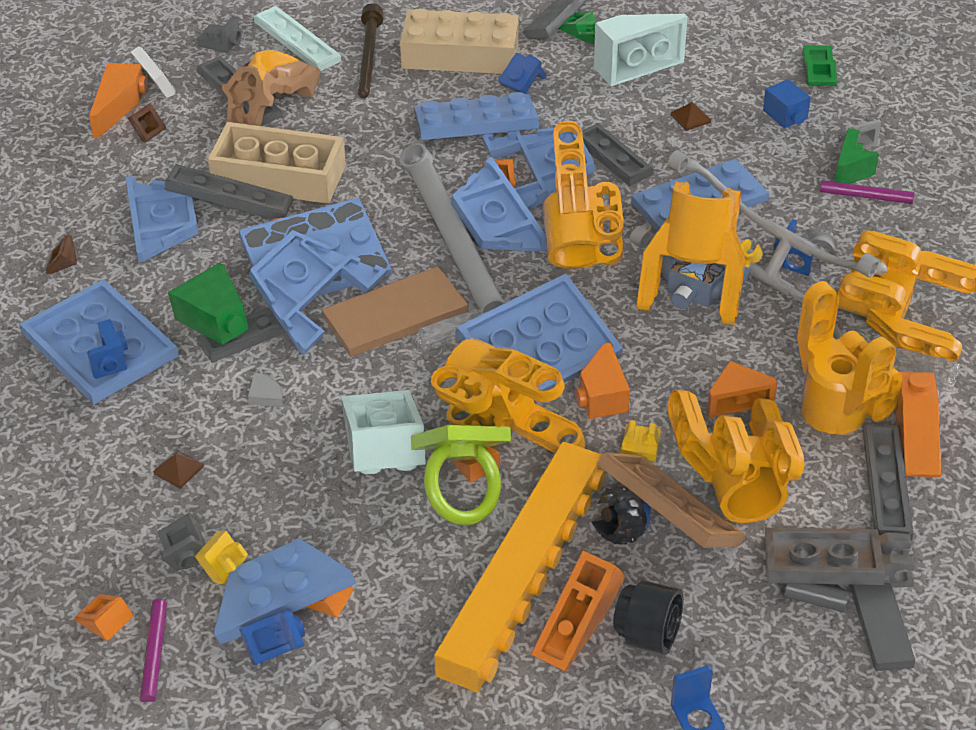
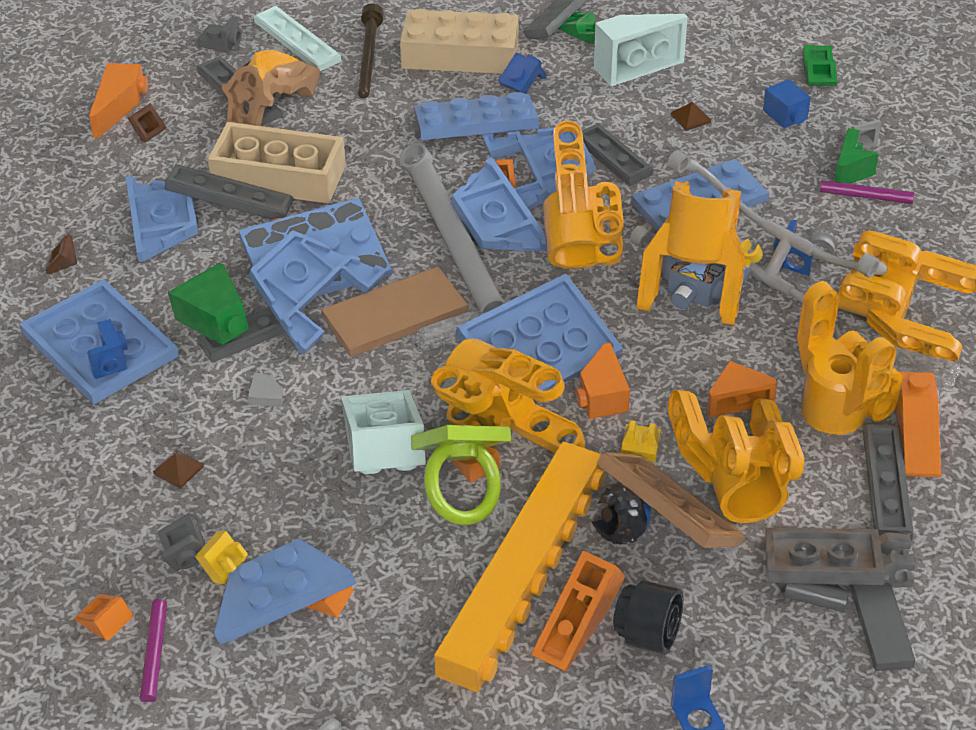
white tile [131,46,175,98] -> none
blue bracket [239,609,305,665] -> none

